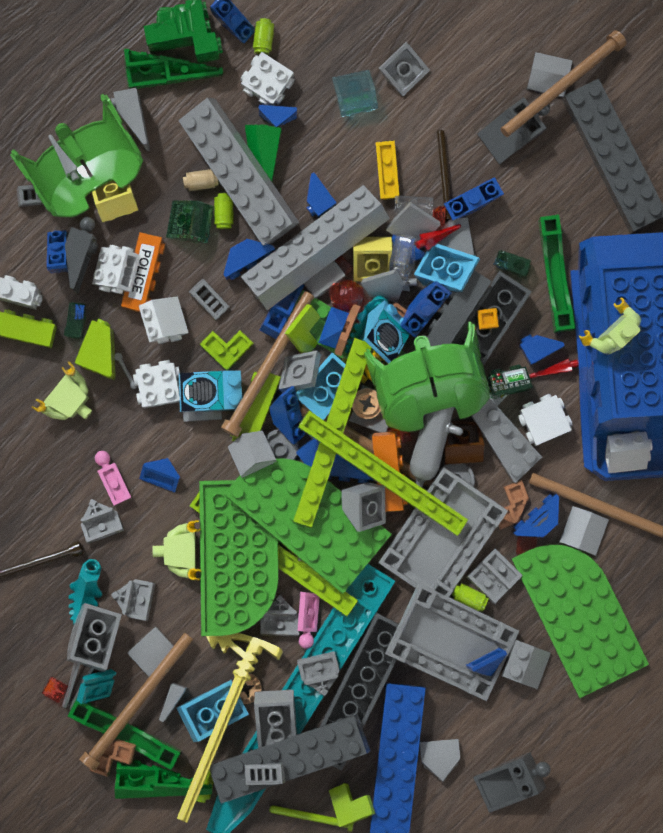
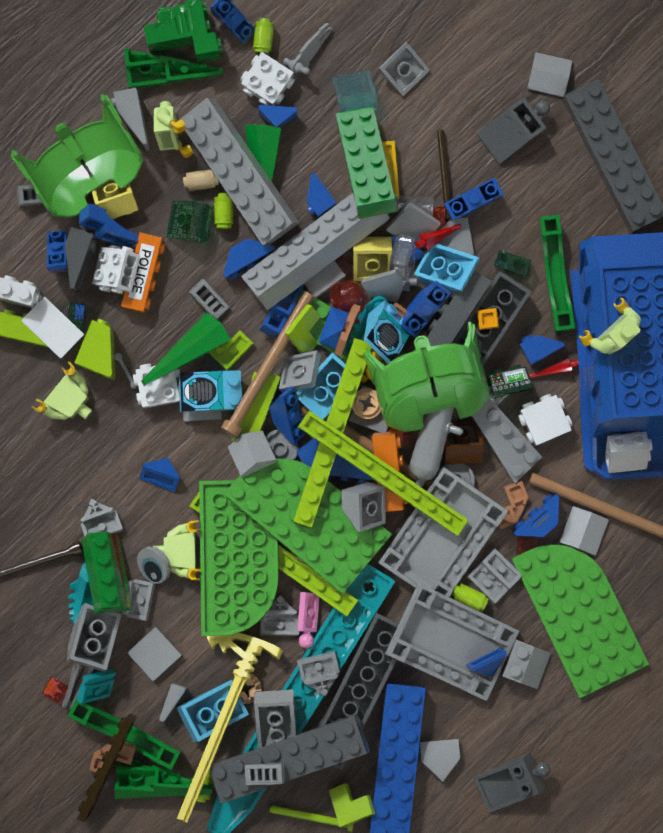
light grey piece [48,134,79,181] -> none
medium nougat piece [79,632,194,771] -> none
bright pink plate [95,451,132,506] -> none
white brick [139,296,188,344] -> none
medium nougat piece [501,30,627,137] -> none
none -> white sticker [22,297,84,358]
none -> dark brown plate [77,713,137,822]
none -> blue slope [79,204,138,248]
none -> green slope [81,531,133,614]
none -> light grey tile [137,546,171,584]
none -> green wedge [141,312,231,386]
none -> yellowish green torso [154,101,194,158]
none -> light grey piece [283,23,332,75]
none -> brick [336,106,397,219]

